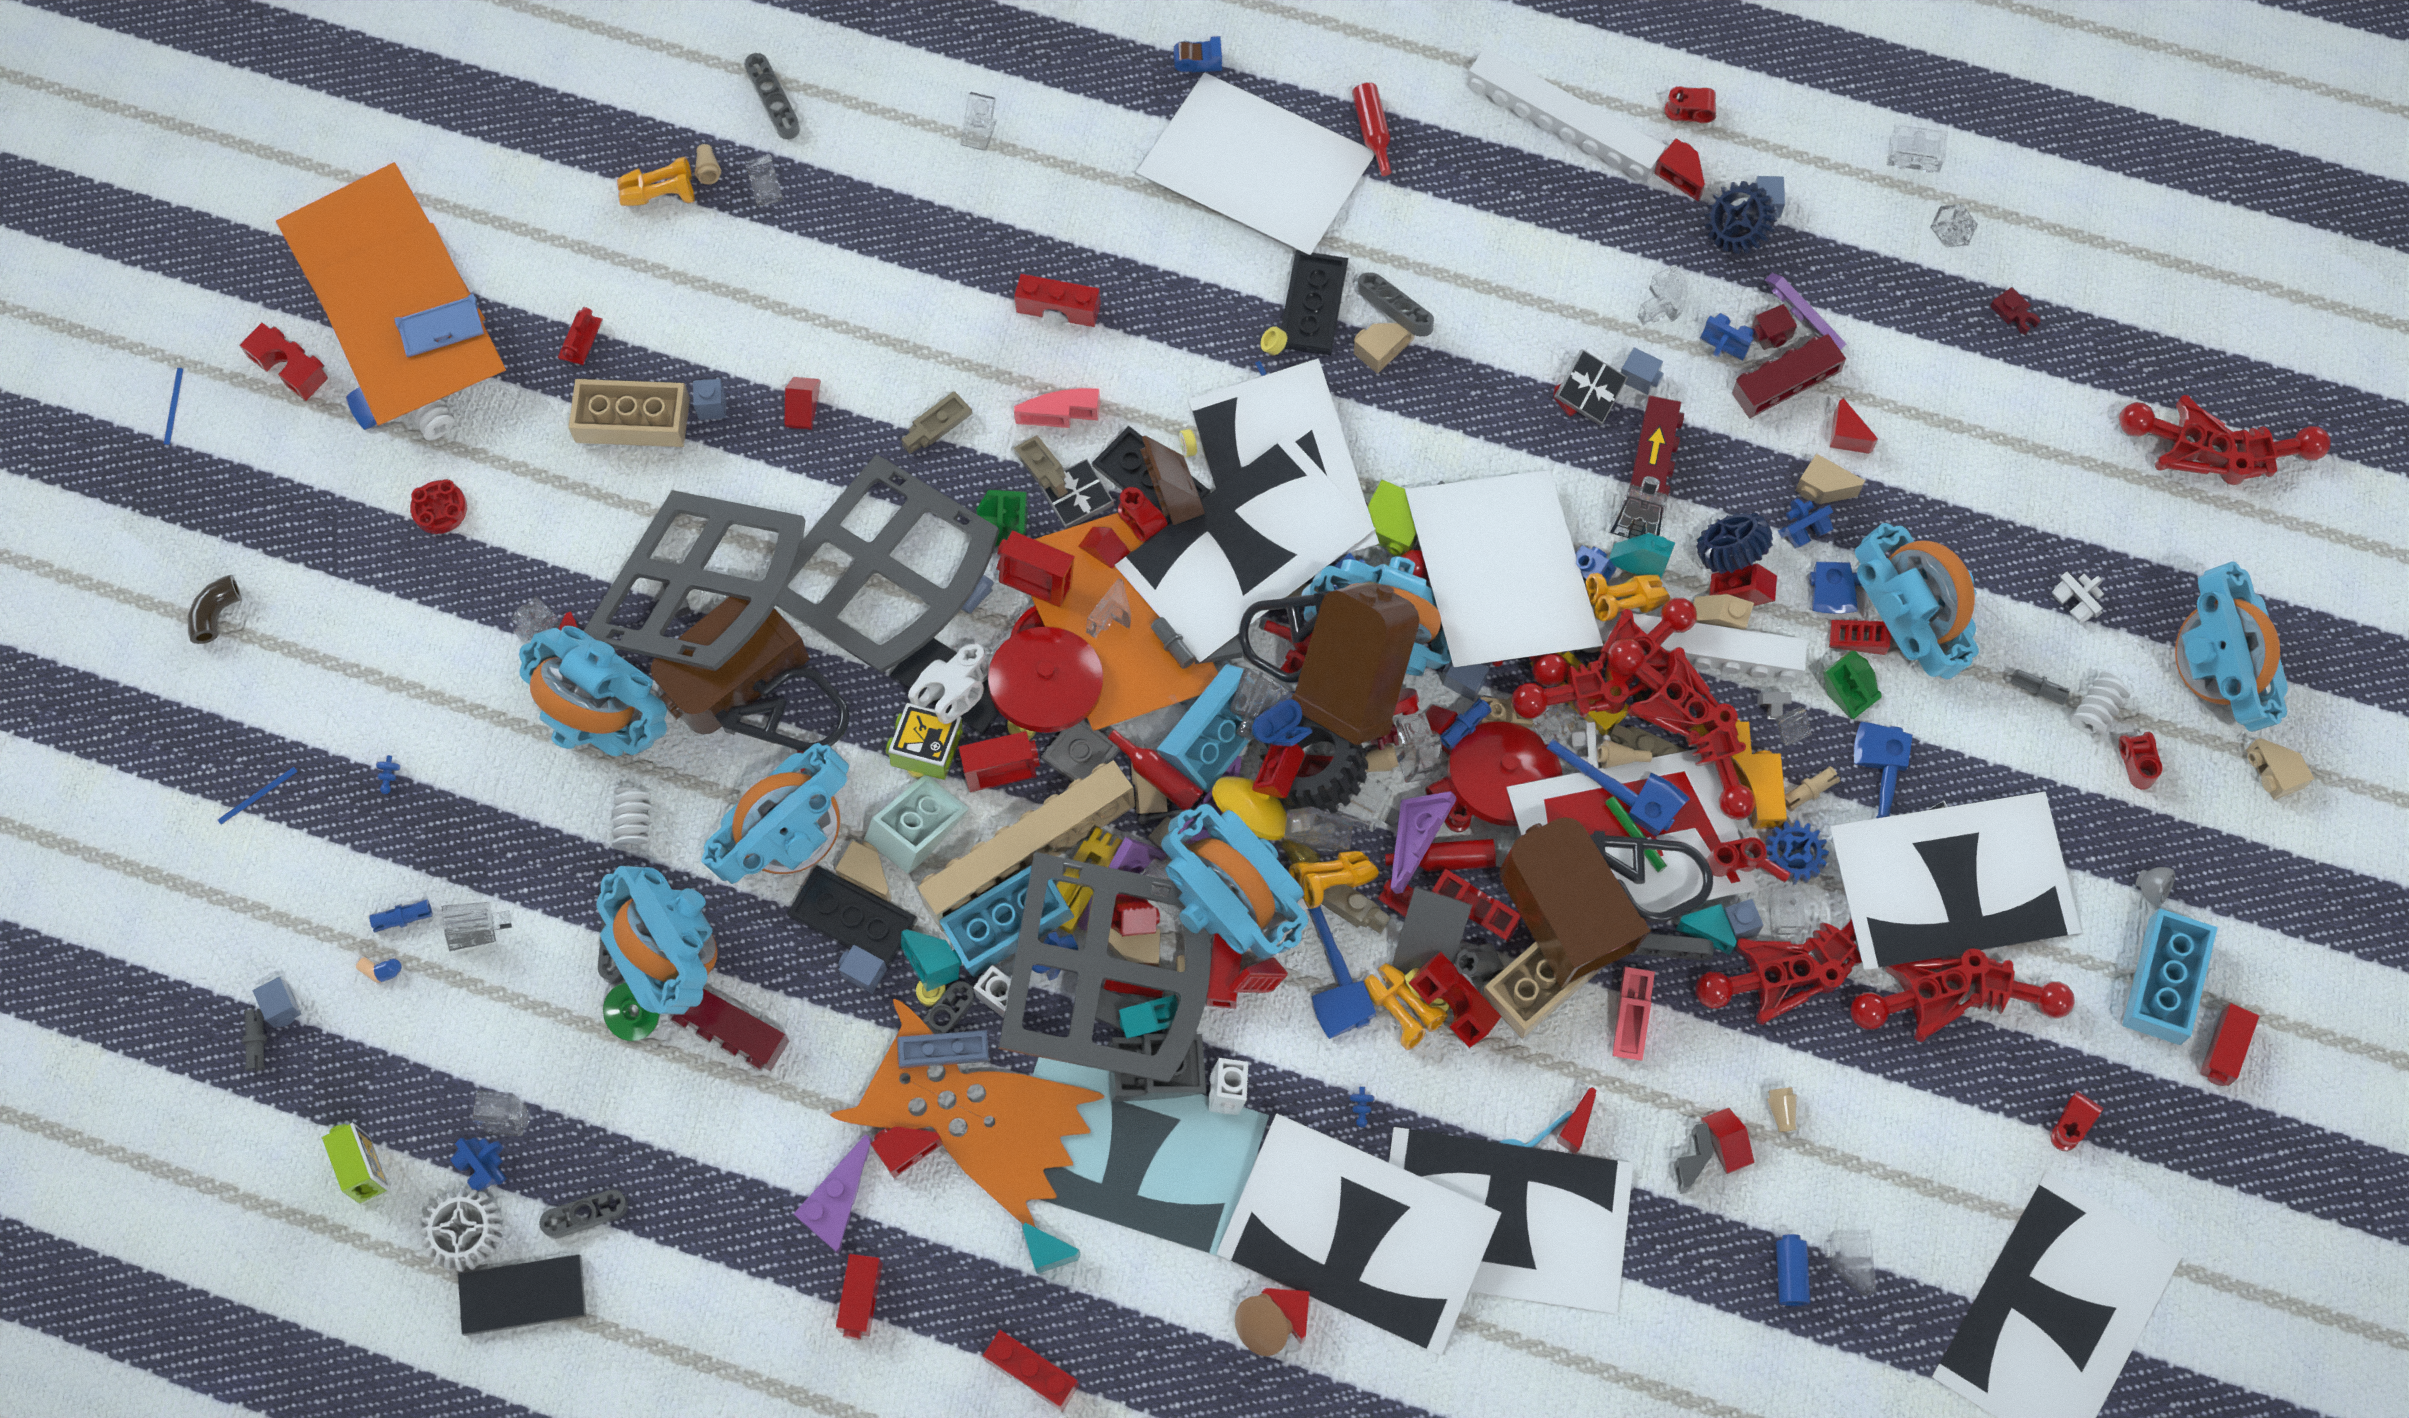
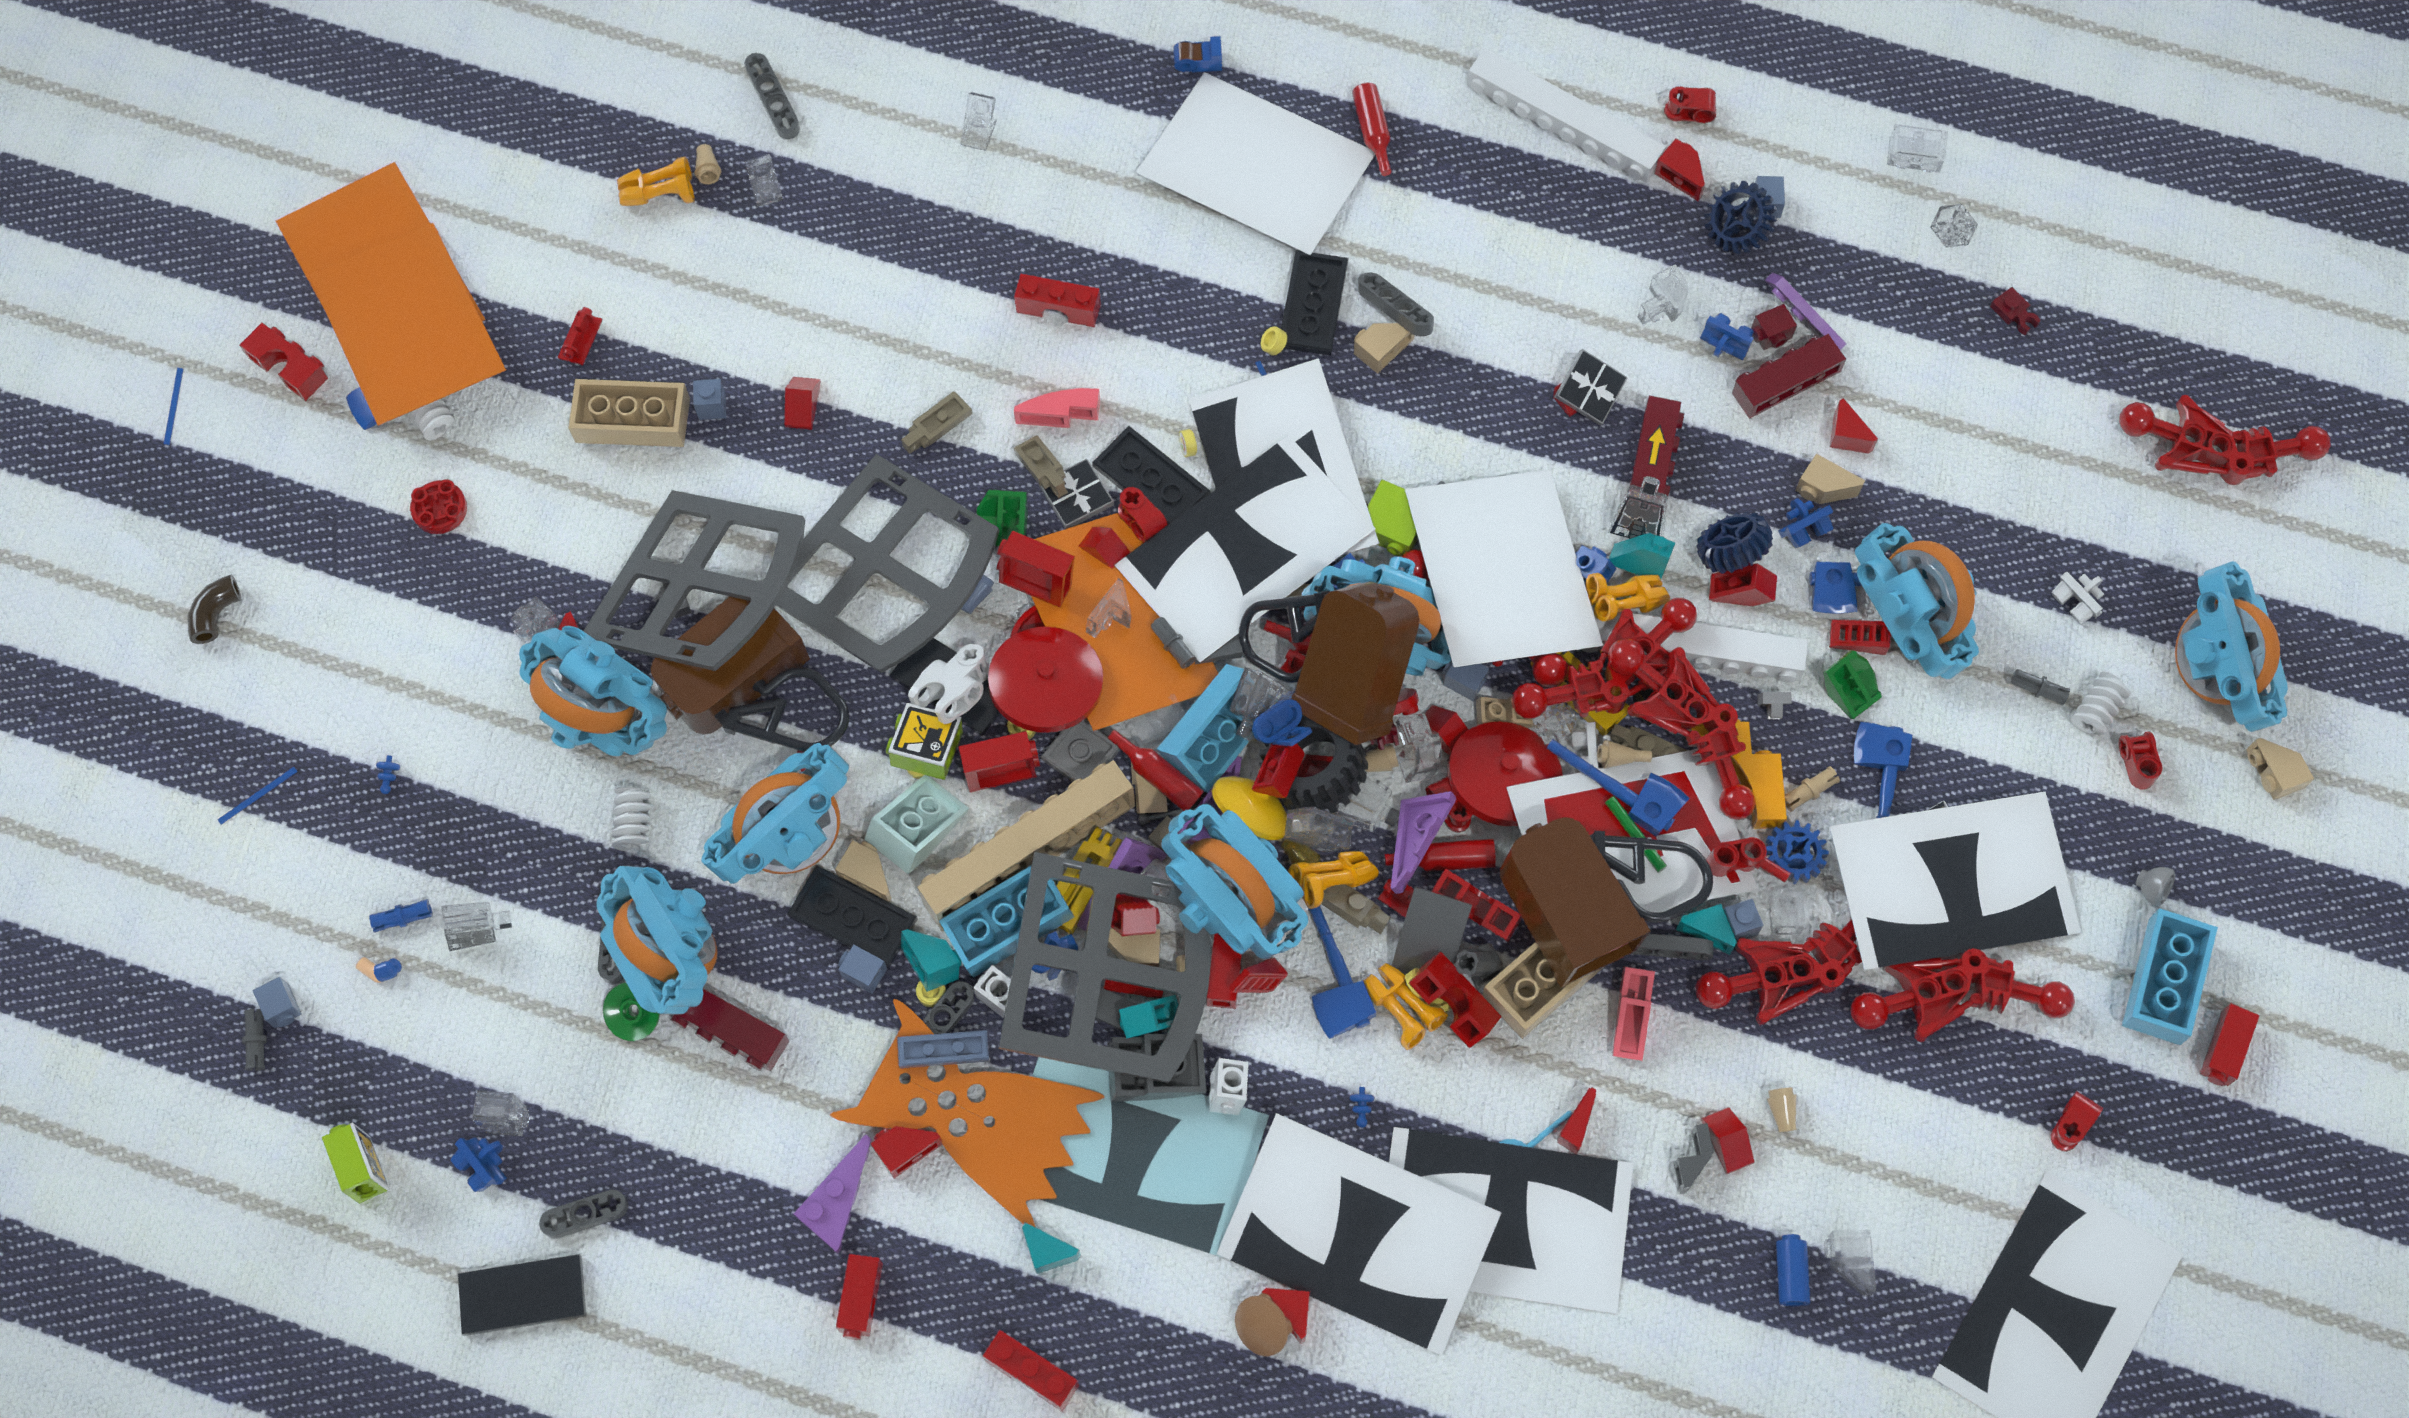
medium blue door [394,294,484,358] -> none
white gear [419,1189,504,1272] -> none
reddish brown slope [1140,435,1205,525] -> none
blue pin [1439,698,1492,750] -> none
sand blue brick [1621,347,1664,395] -> none
tan slope [1693,594,1754,630] -> none
clear tile [1776,707,1812,746] -> none

